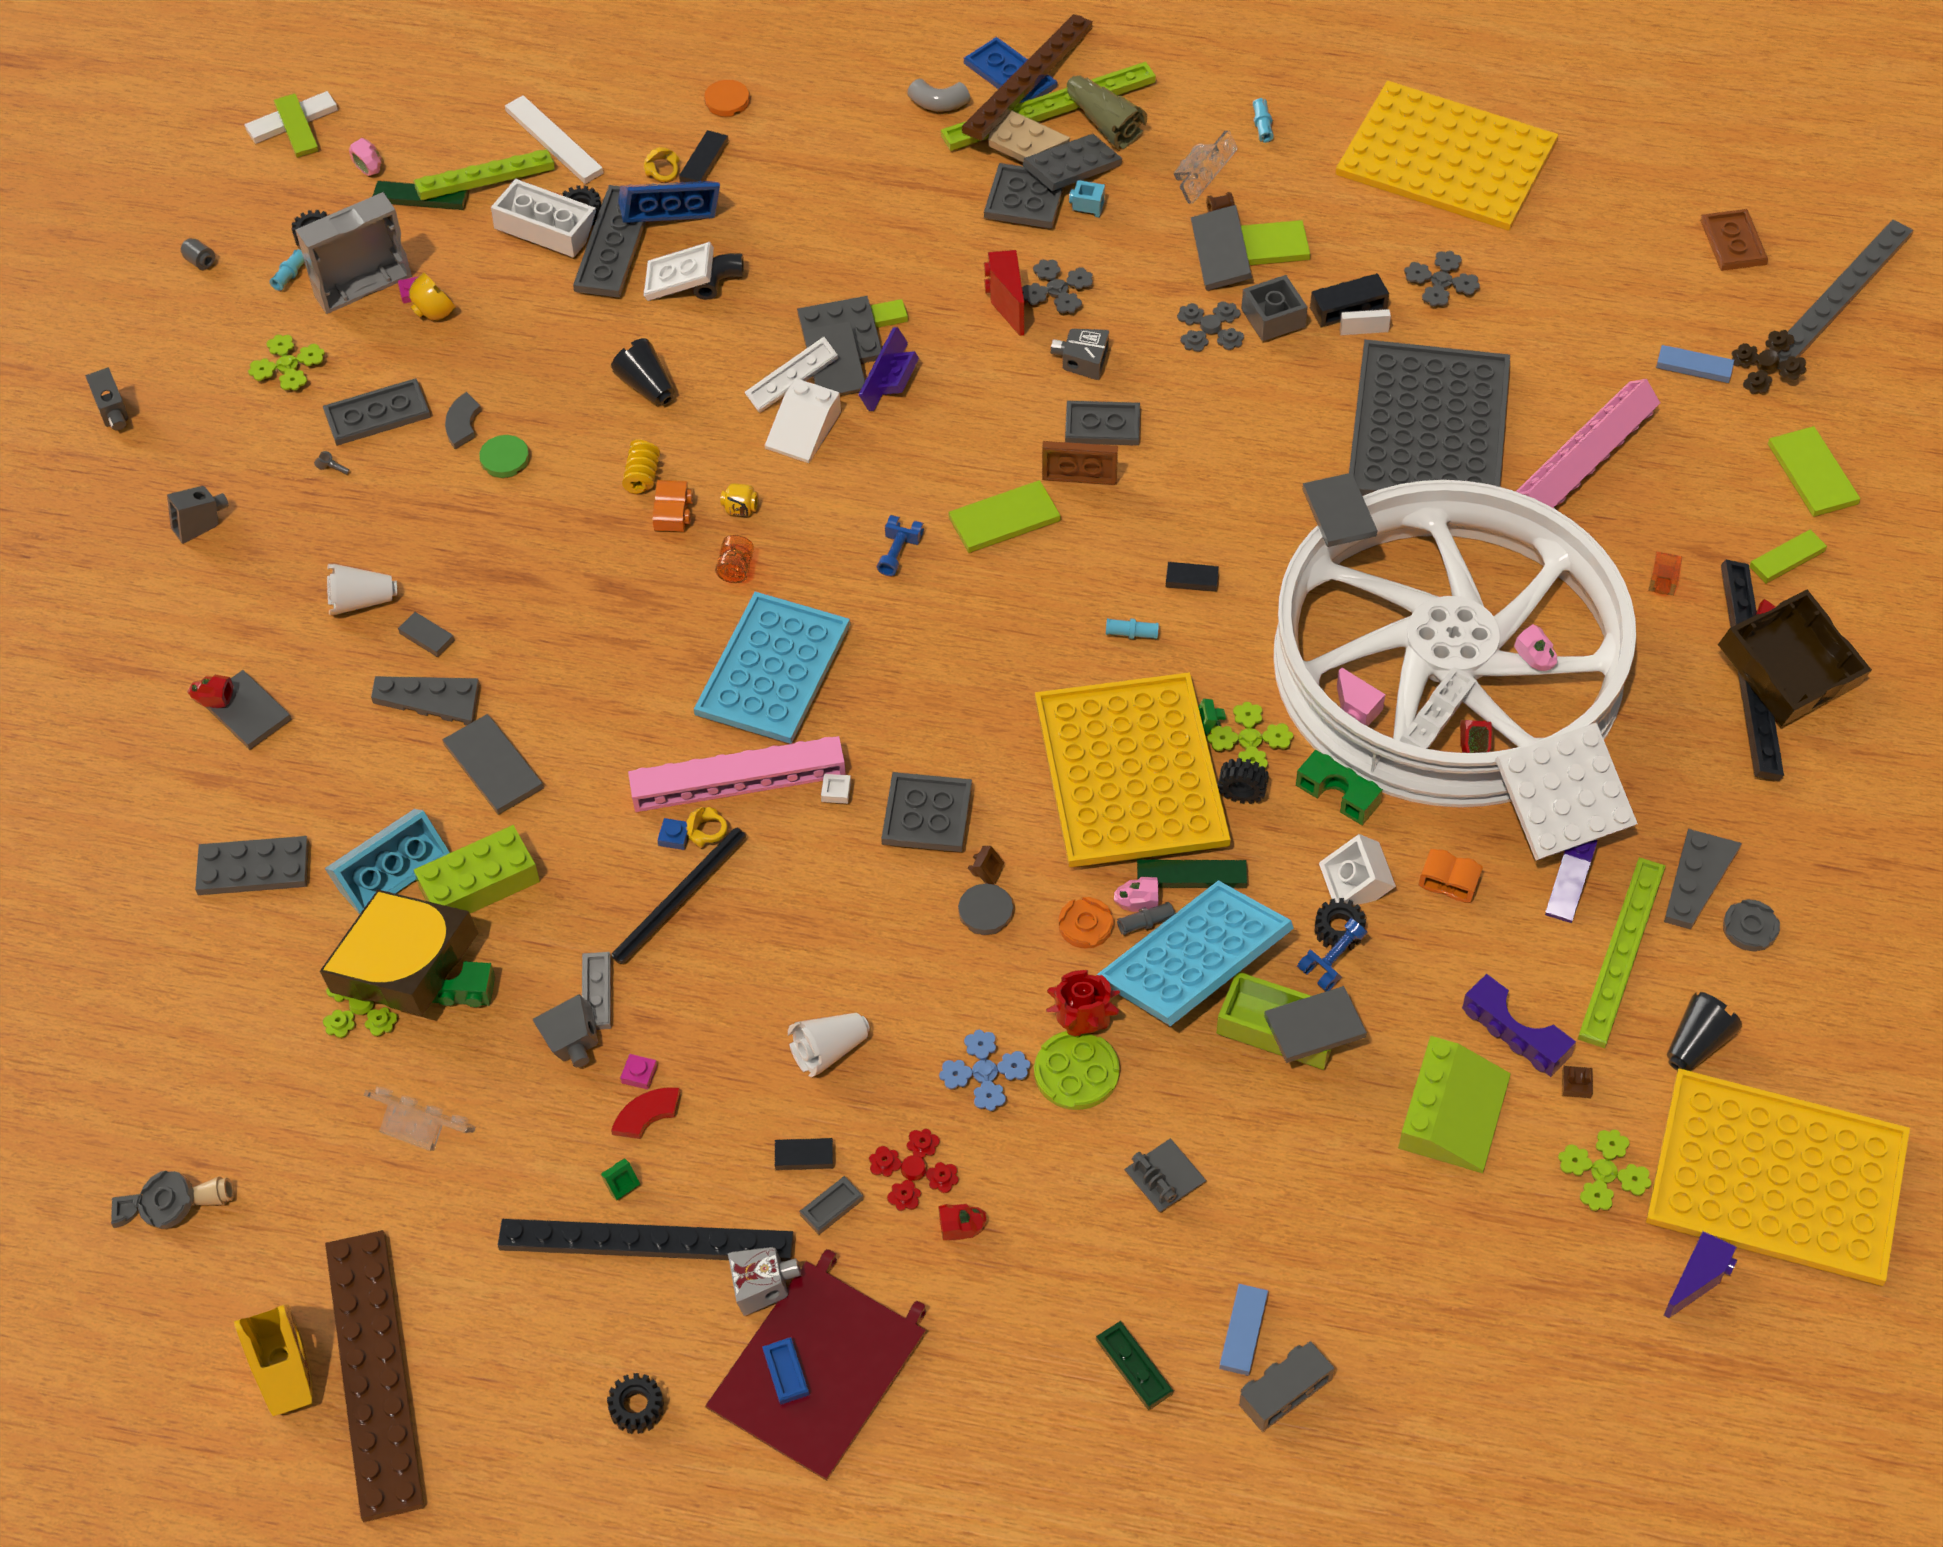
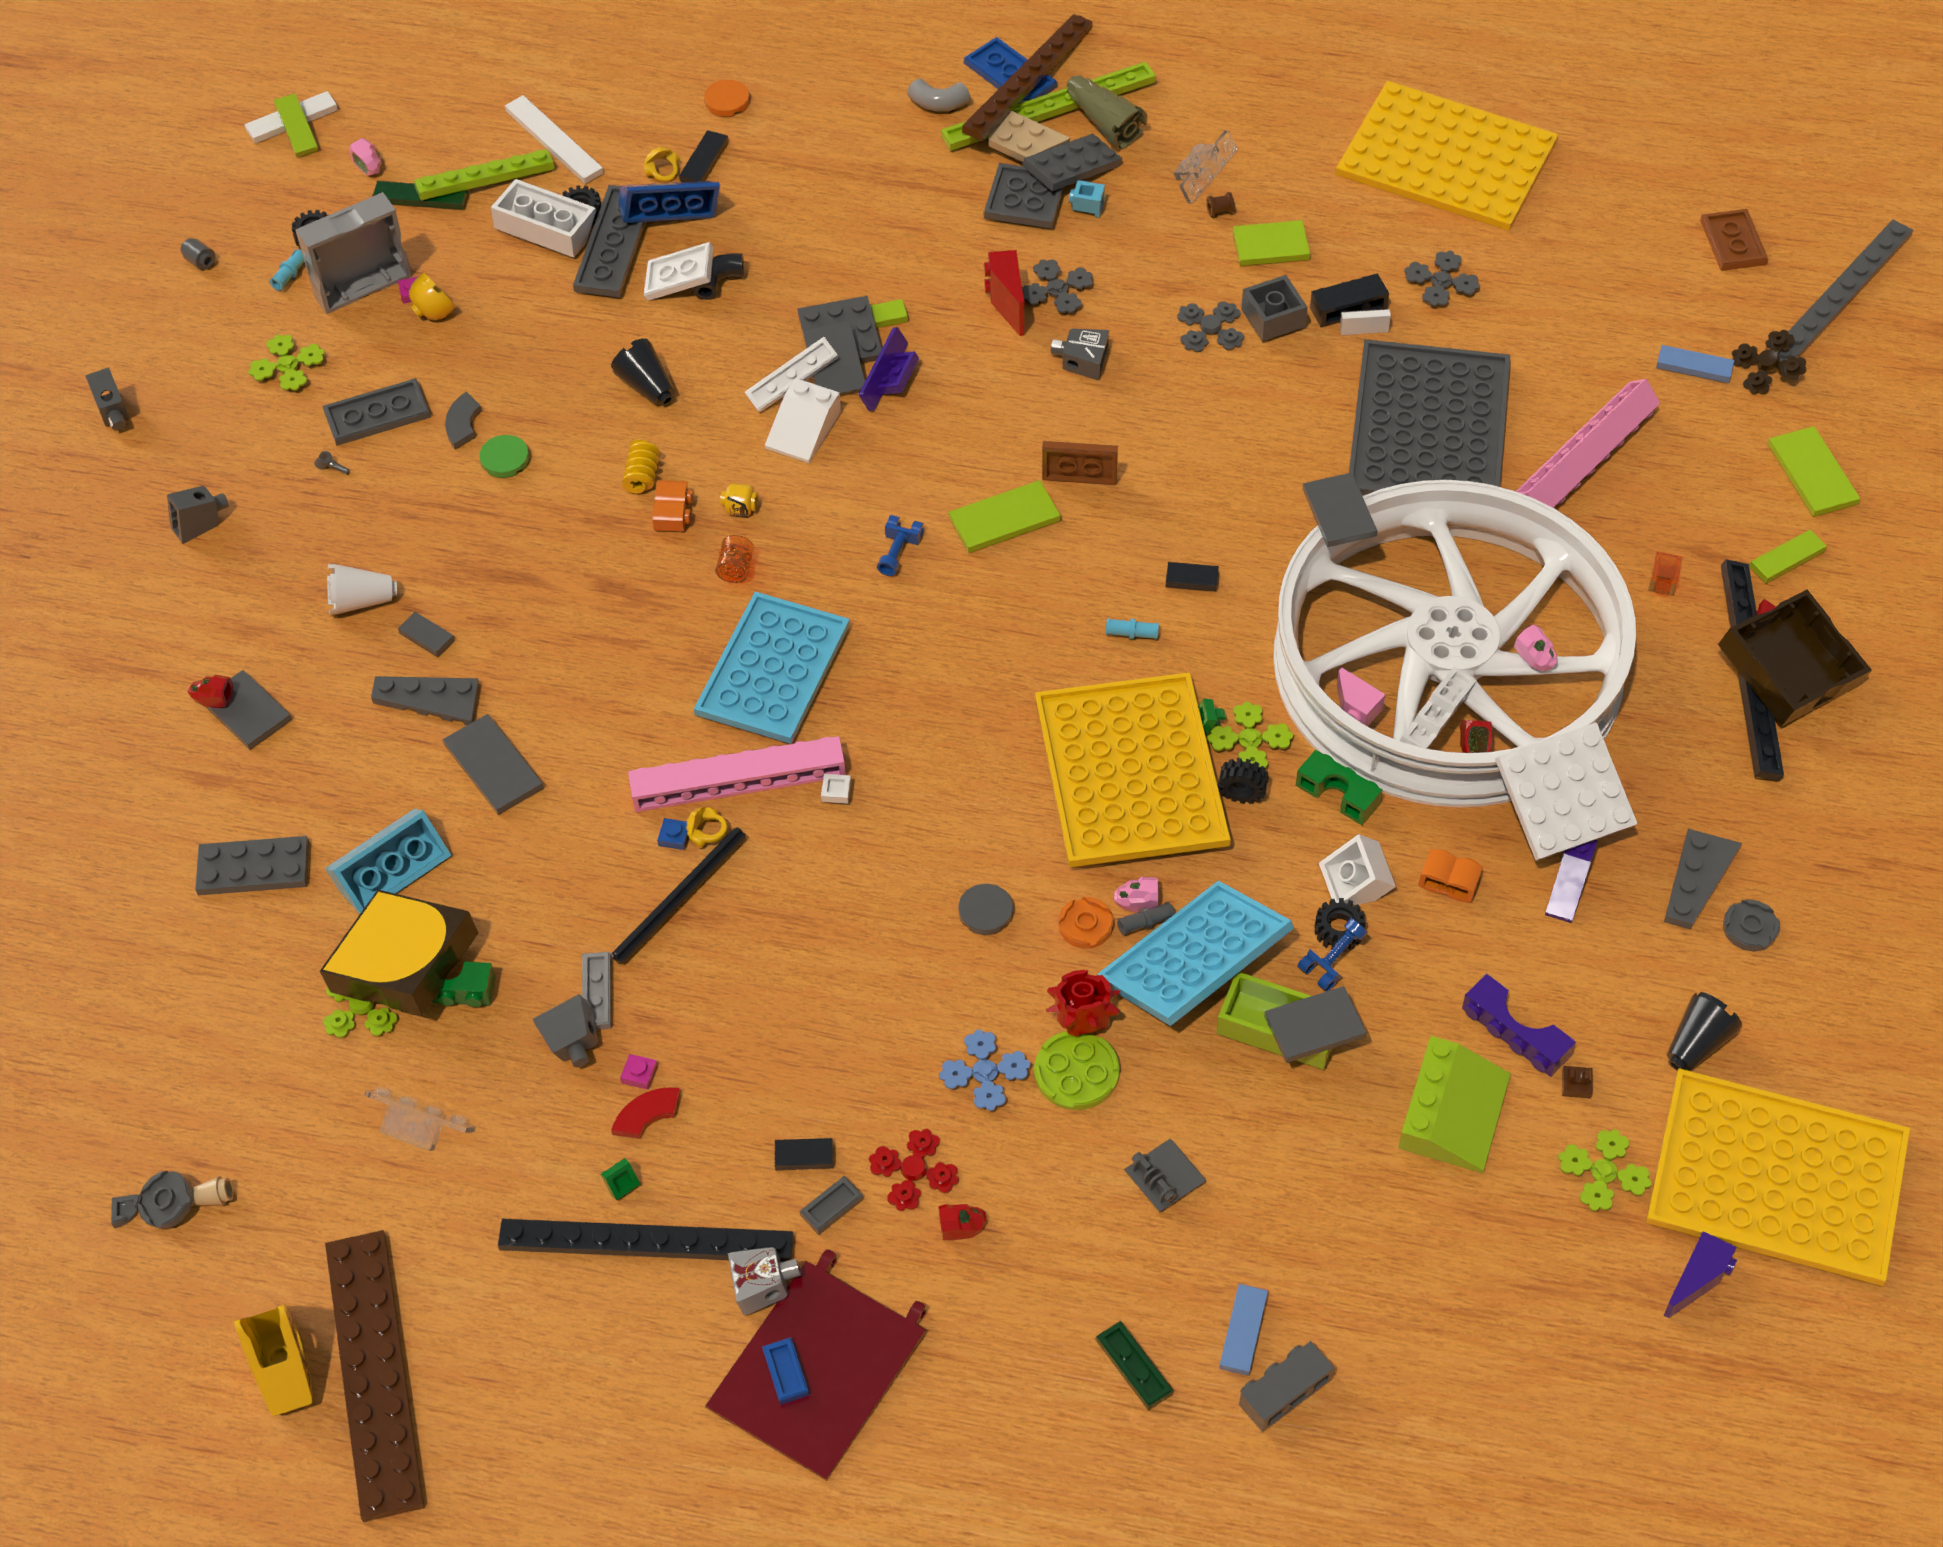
lime piece [413,825,540,914] -> none
black tyre [607,1373,664,1434] -> none
white cone [788,1013,869,1077] -> none
dark grey plate [881,772,972,852] -> none
reddish brown tile [968,846,1004,884] -> none
dark grey tile [1065,401,1140,446] -> none
dark green tile [1137,859,1247,888] -> none
dark grey tile [1191,205,1252,291] -> none
medium azure pin [1253,98,1274,143] -> none
lime tile [1578,857,1666,1048] -> none

